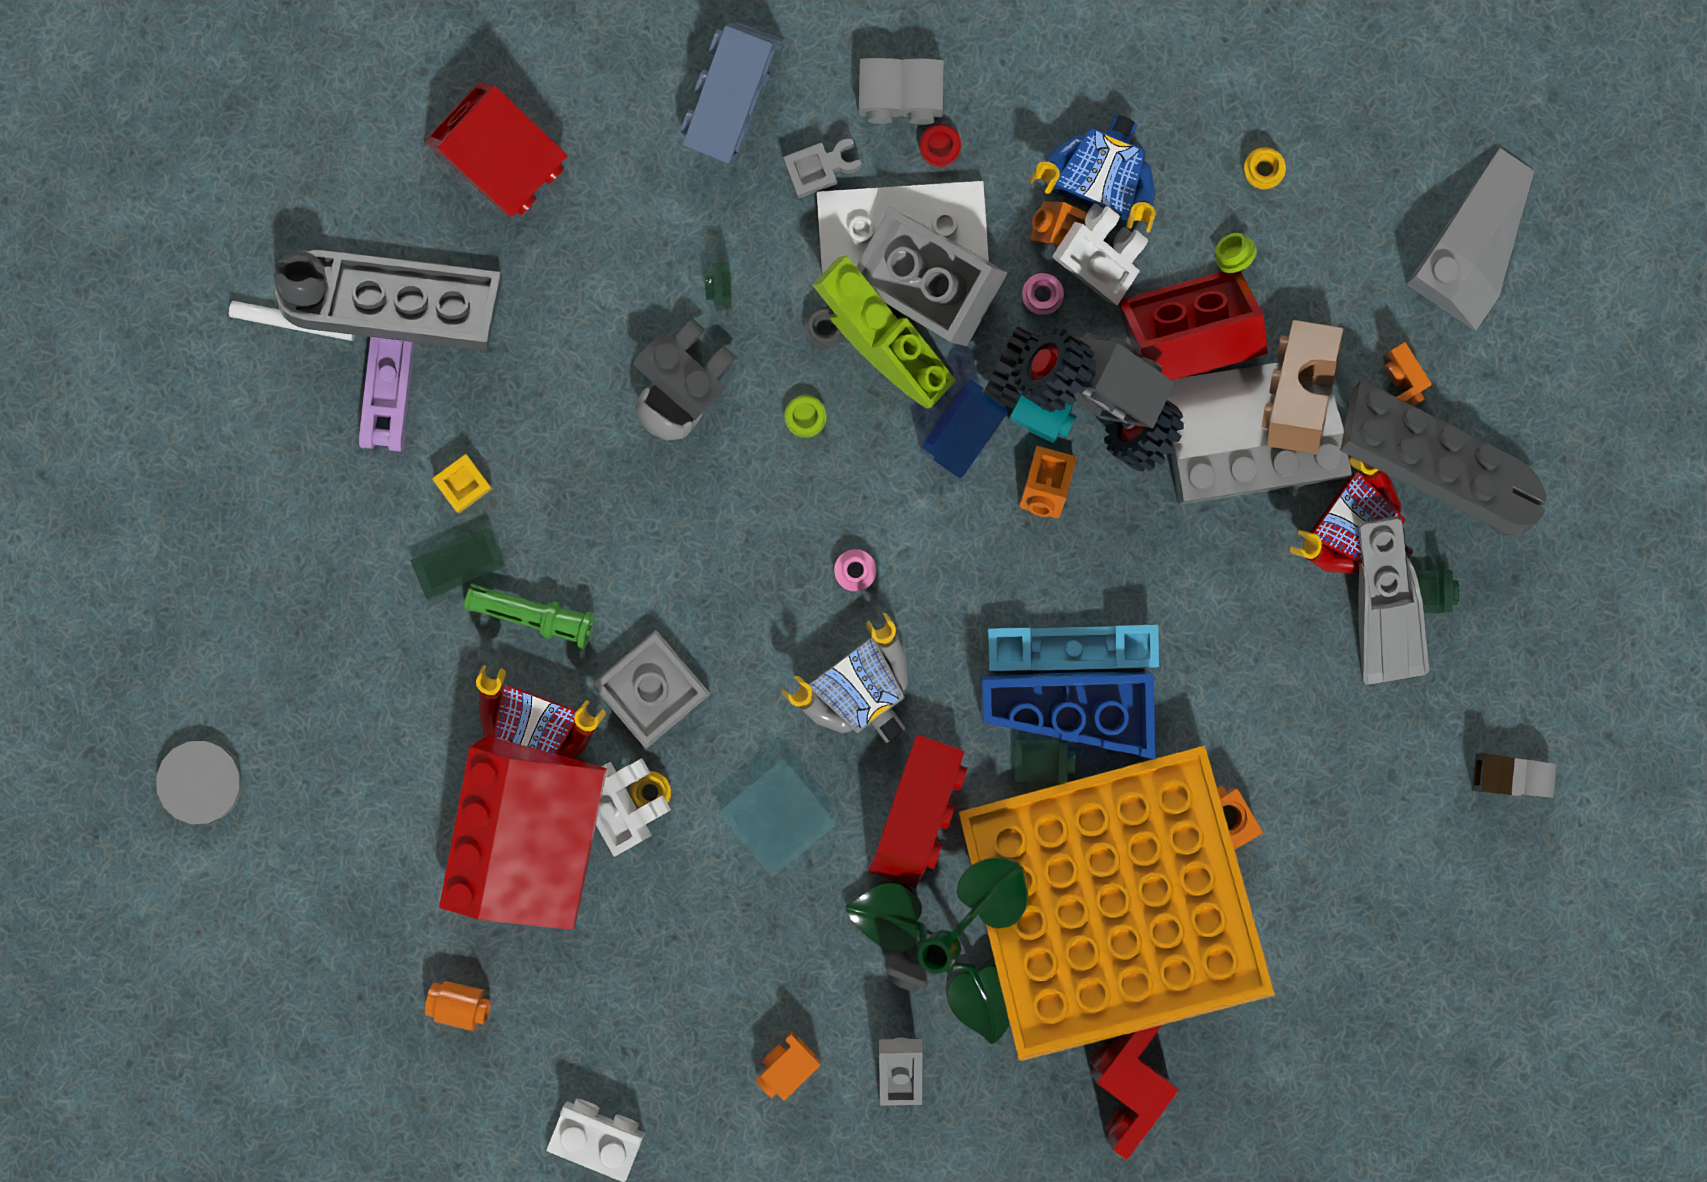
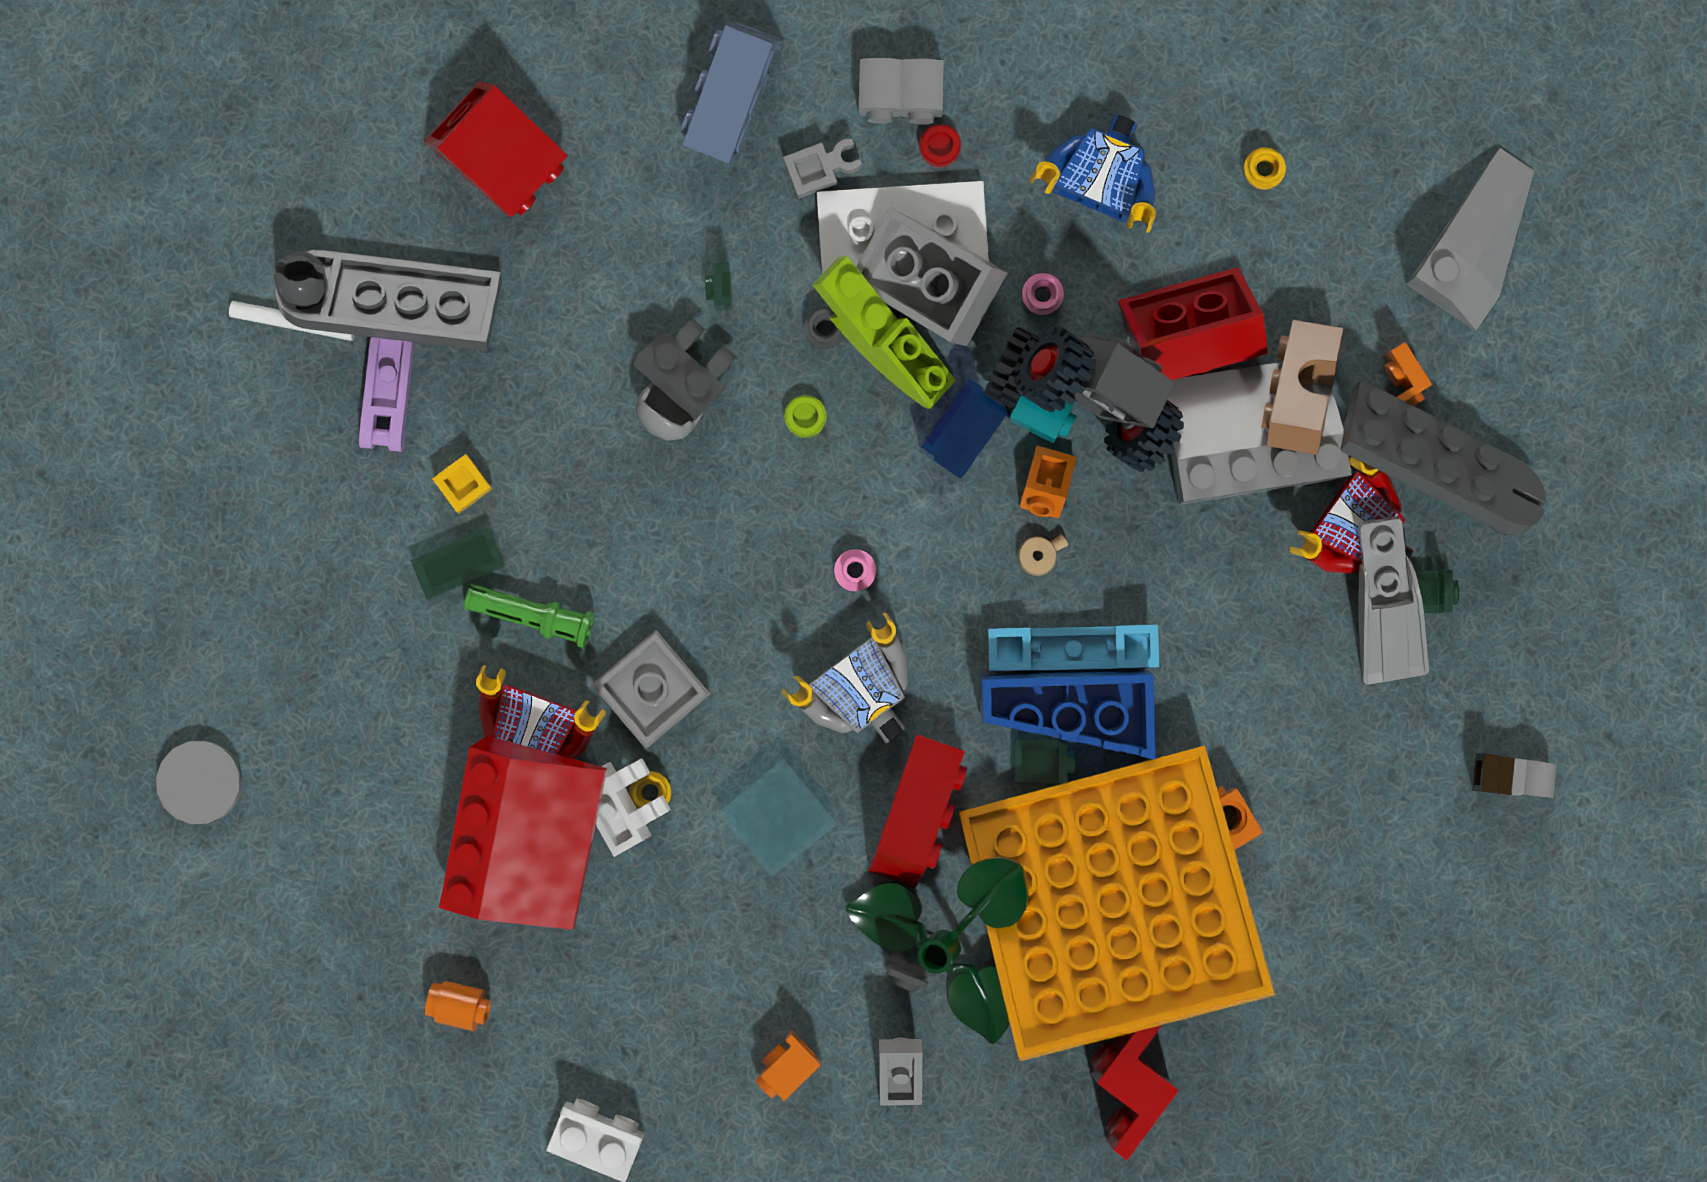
orange bracket [1030,201,1087,248] -> none
white plate [1052,203,1148,305] -> none
lime plate [1215,233,1257,273] -> none
none -> tan piece [1017,534,1068,576]

